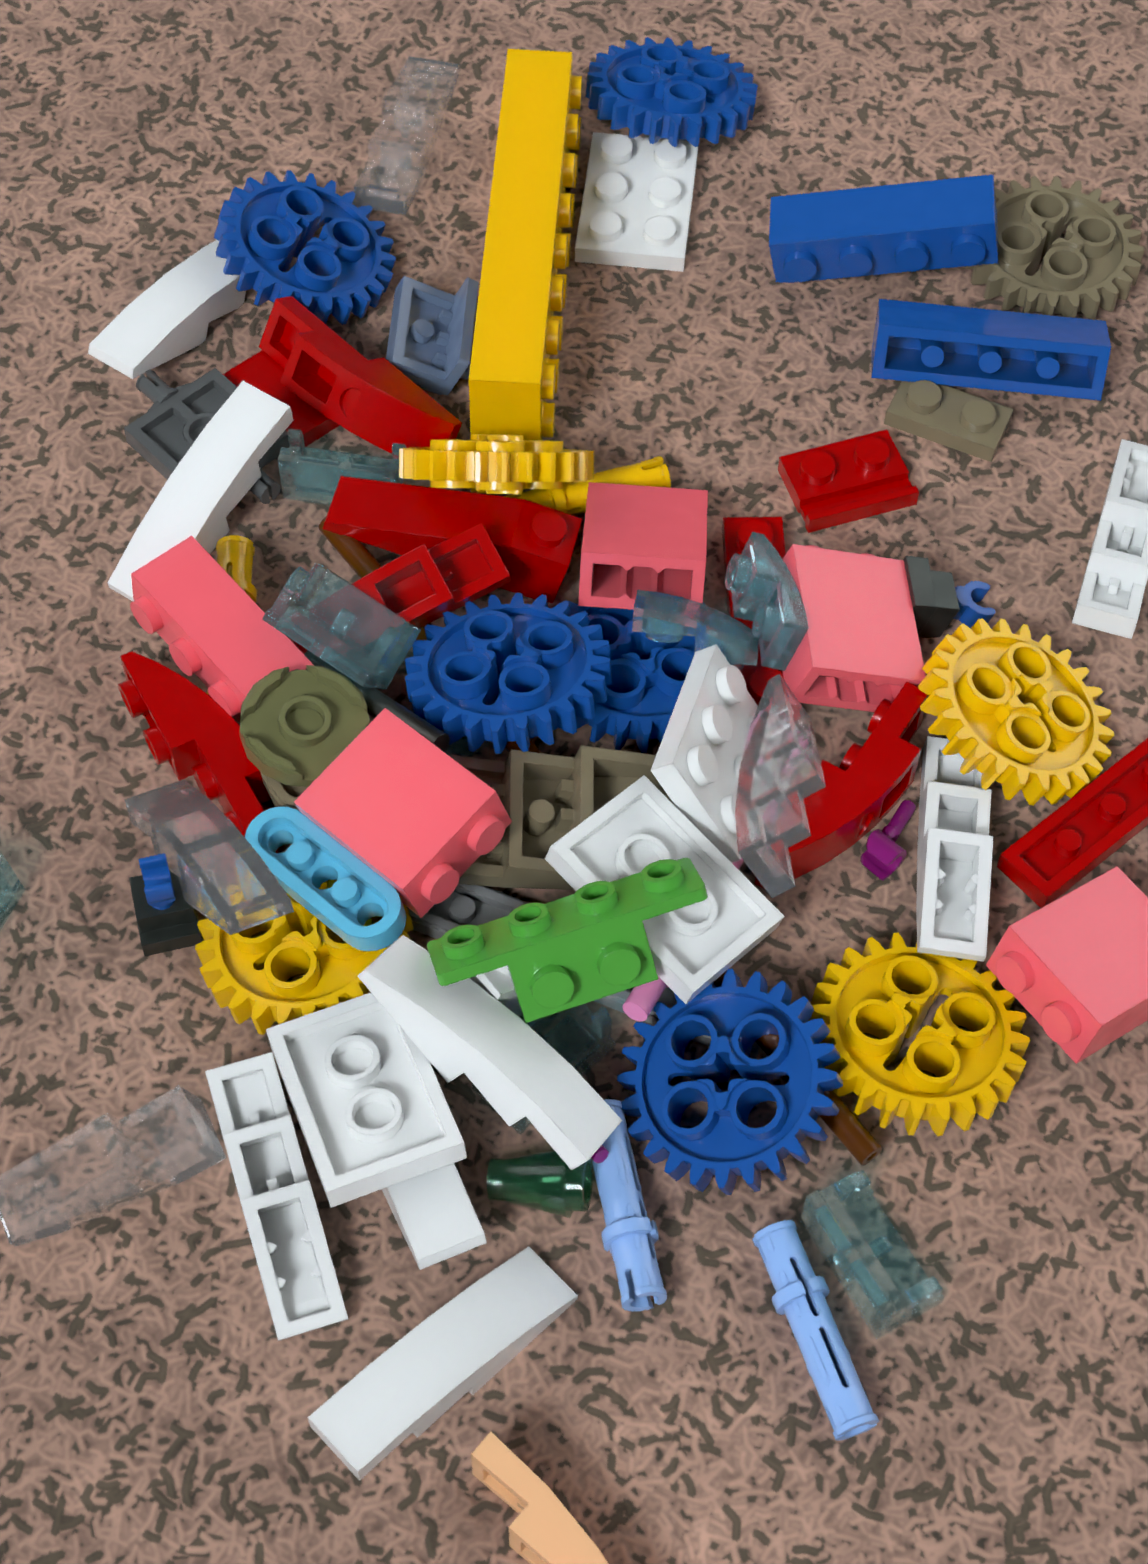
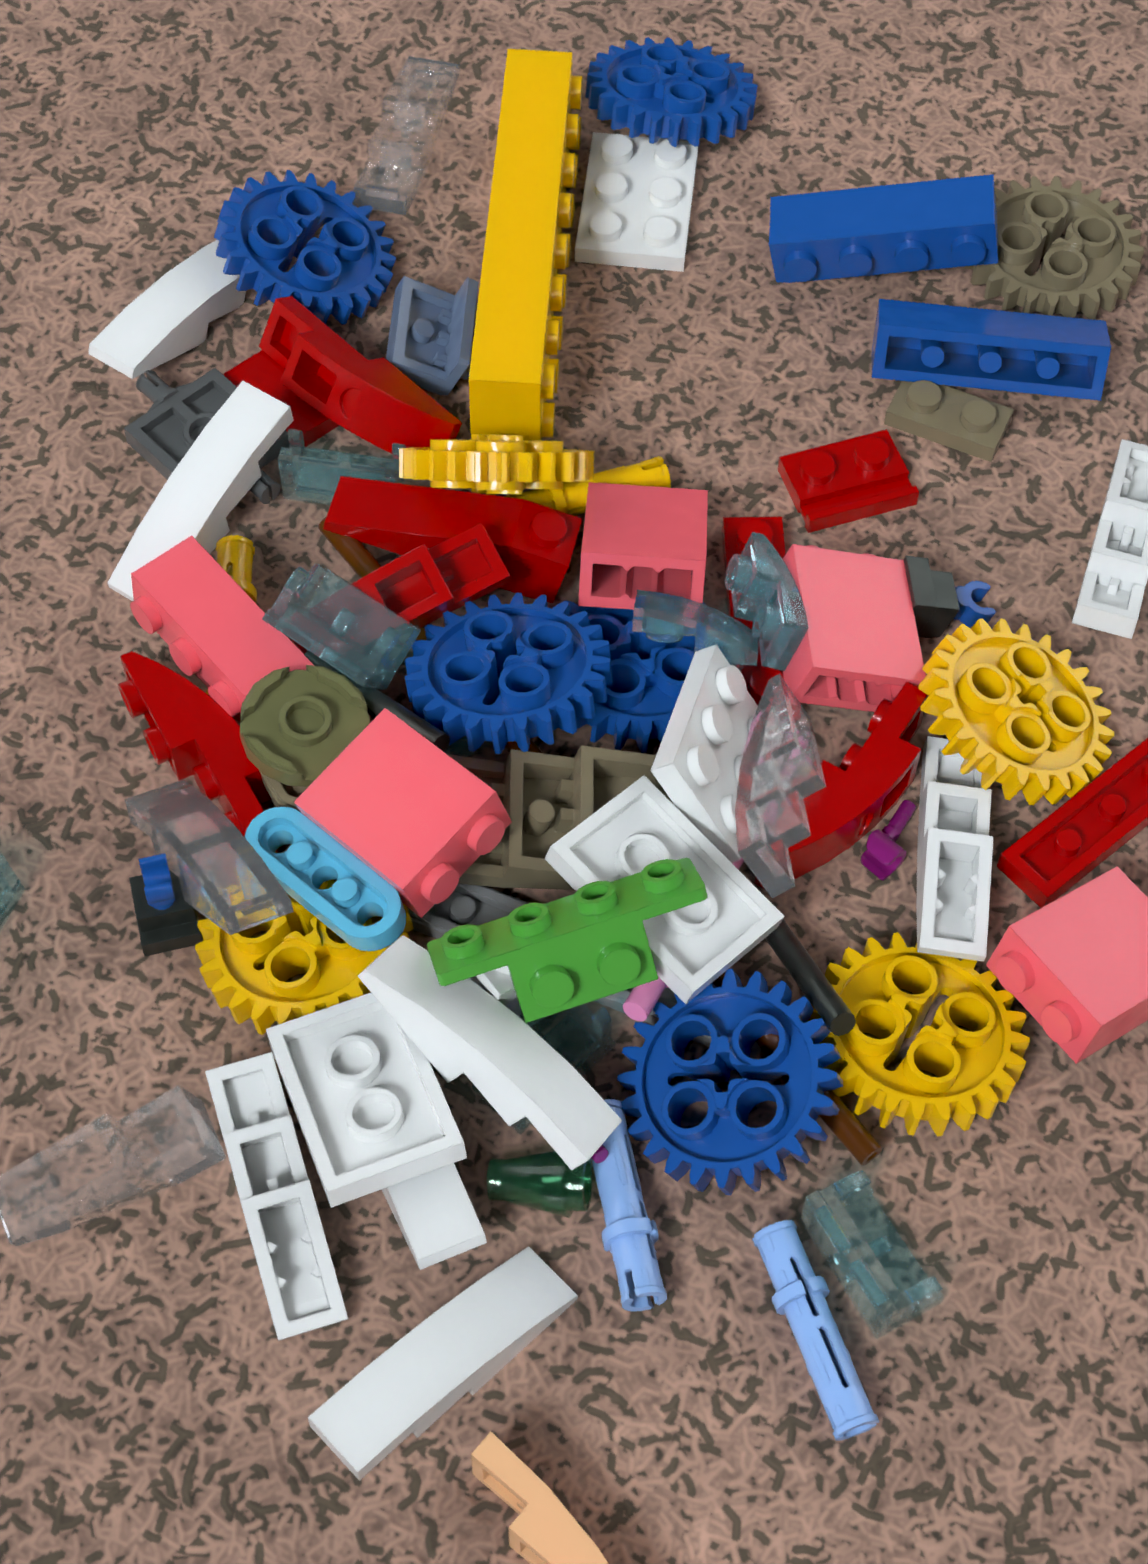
none -> pearl dark grey bar [765,919,856,1036]

